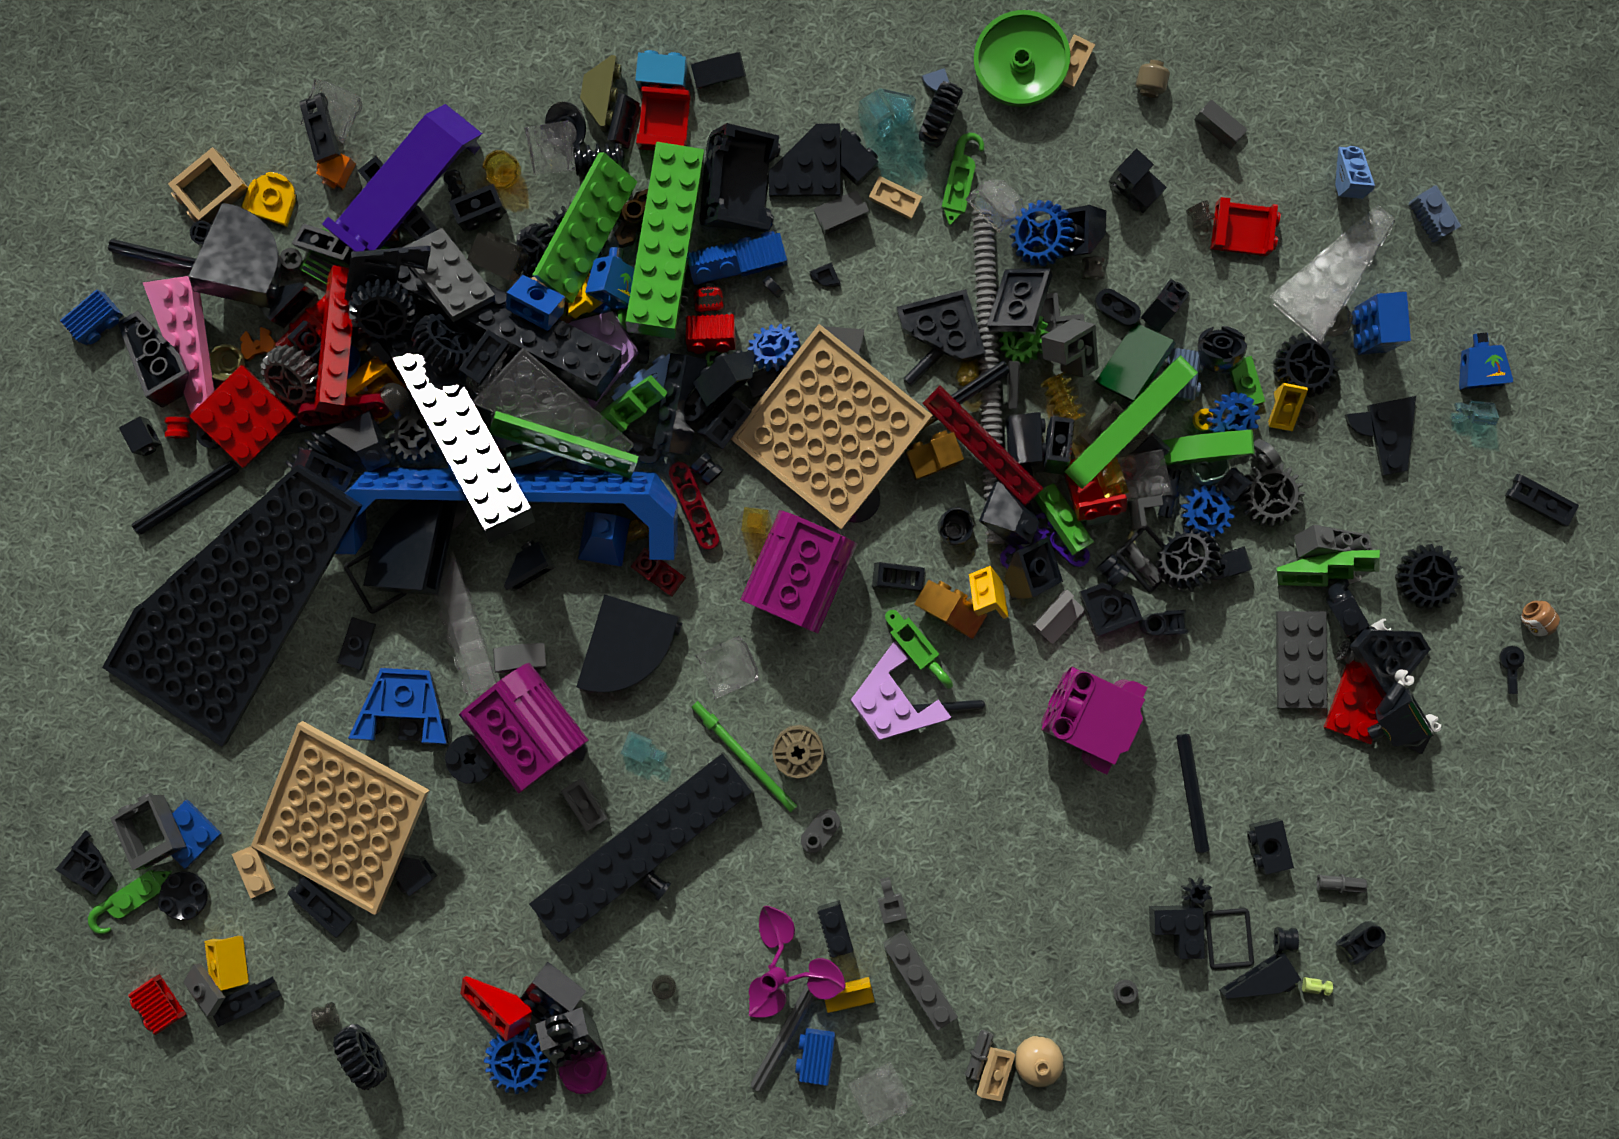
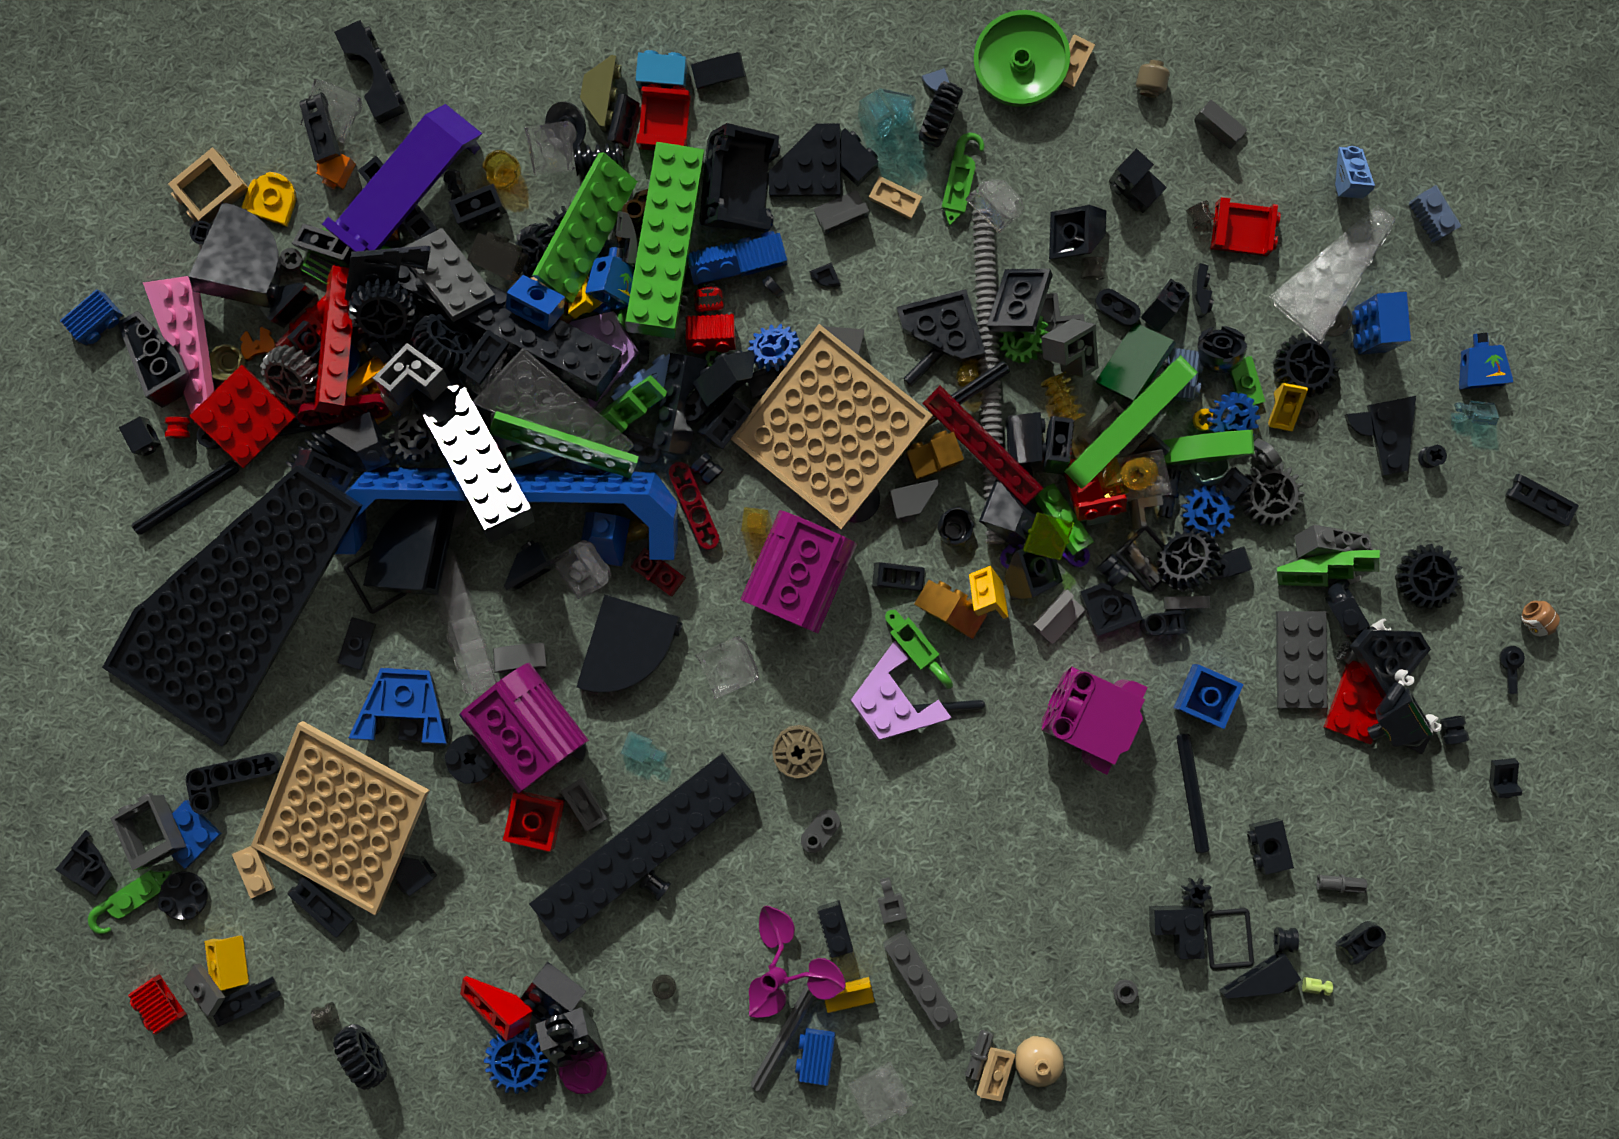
black axle [108,239,196,271] -> none
bright green bar [691,701,797,812] -> none
dark grey tile [1007,361,1020,409] -> none
blue gear [1009,200,1075,266] -> none
none -> black beam [186,752,284,814]
none -> black arch [334,20,405,124]
none -> dark grey brick [373,343,451,405]
none -> red brick [502,791,565,851]
none -> clear slope [550,540,611,599]
none -> dark grey slope [616,211,638,264]
none -> dark grey slope [889,479,938,523]
none -> clear neon green piece [1023,512,1074,560]
none -> clear yellow piece [1121,457,1159,490]
none -> flat silver beam [1164,596,1210,609]
none -> blue brick [1173,664,1244,729]
none -> black slope [1192,263,1214,318]
none -> black bush [1418,444,1447,468]
none -> black wheel [1440,715,1470,744]
none -> black bracket [1489,758,1523,798]

